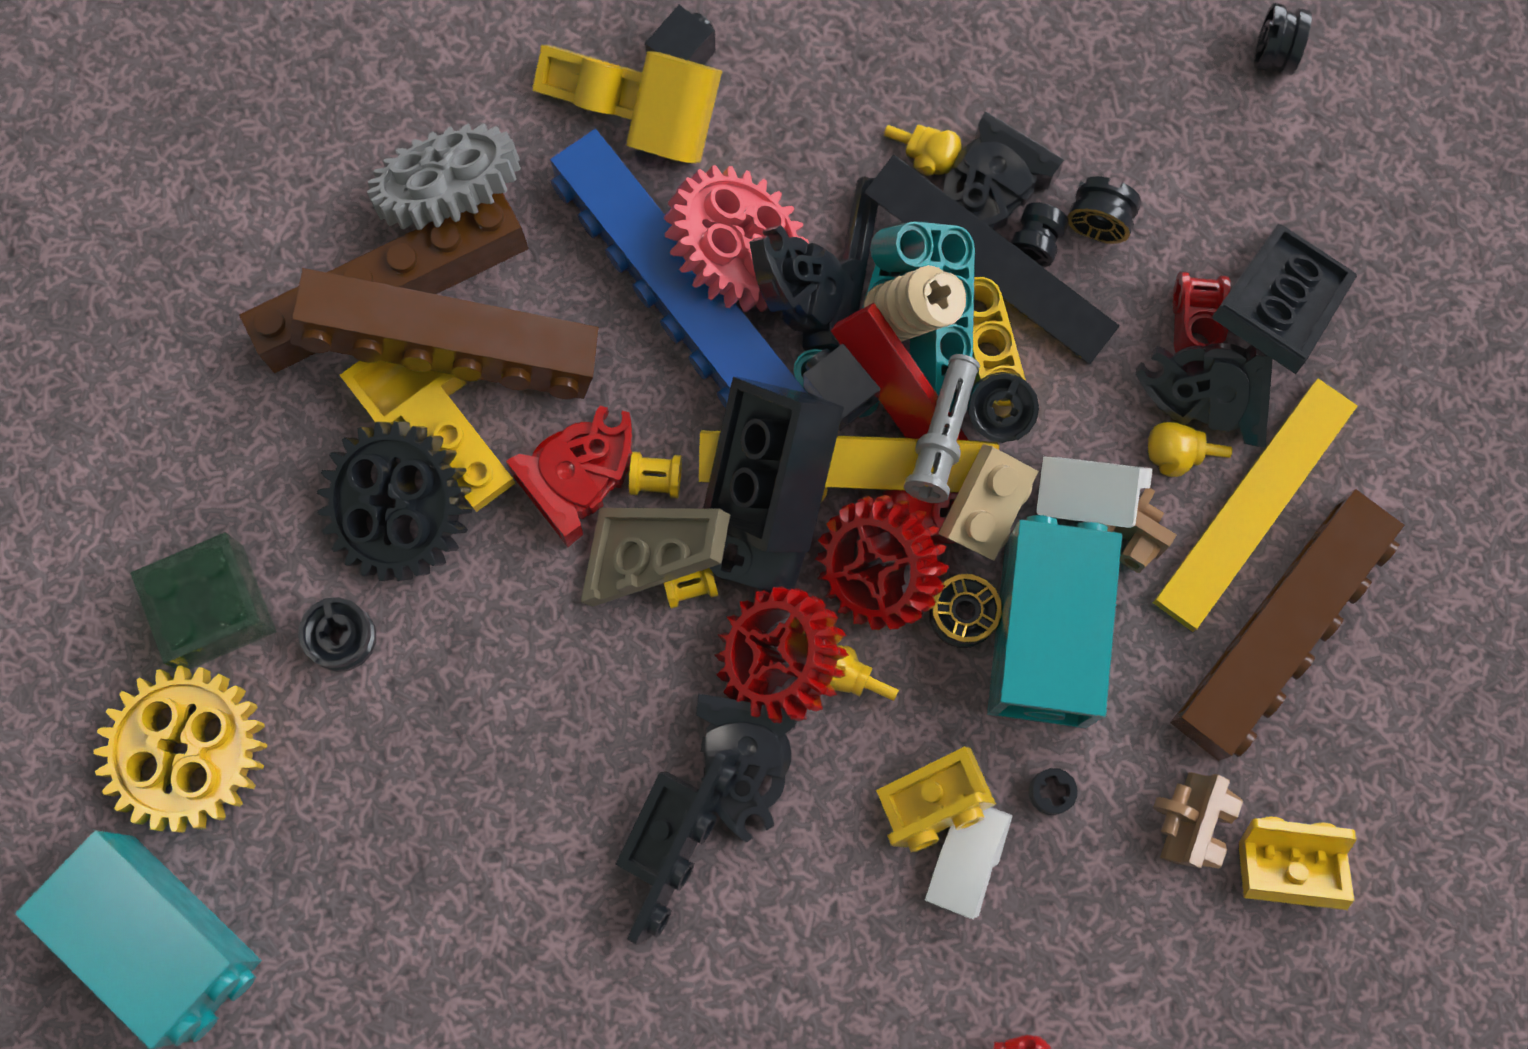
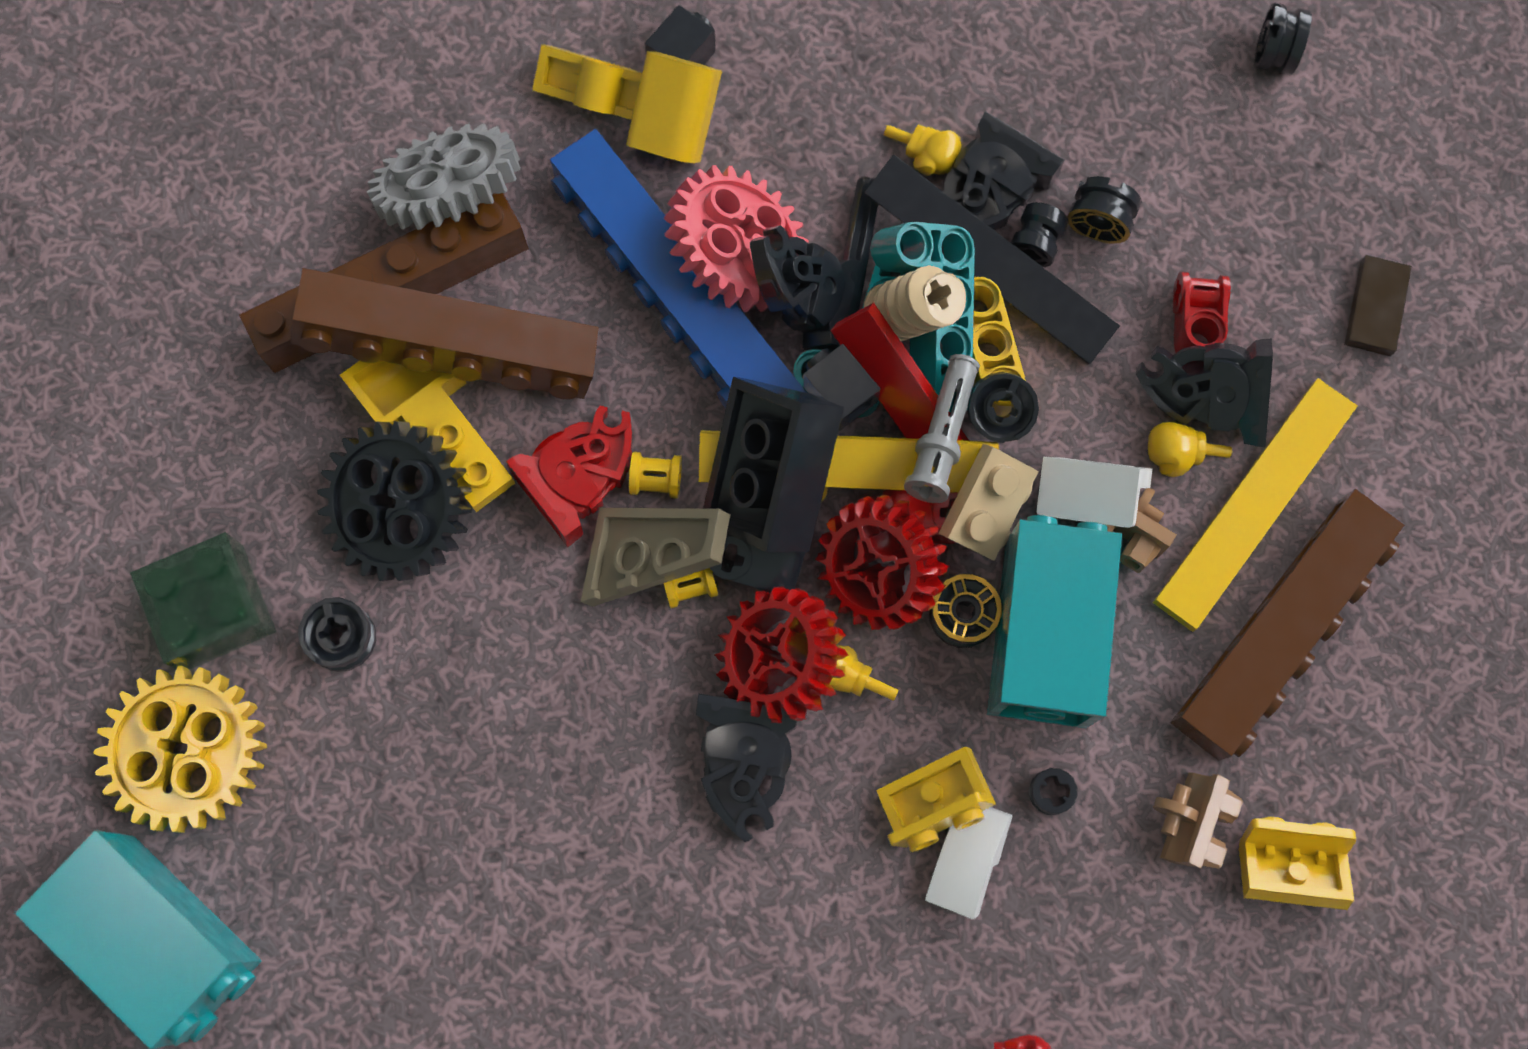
black bracket [615,749,740,945] -> none
black tile [1211,223,1357,374] -> none
none -> dark brown tile [1344,255,1412,357]

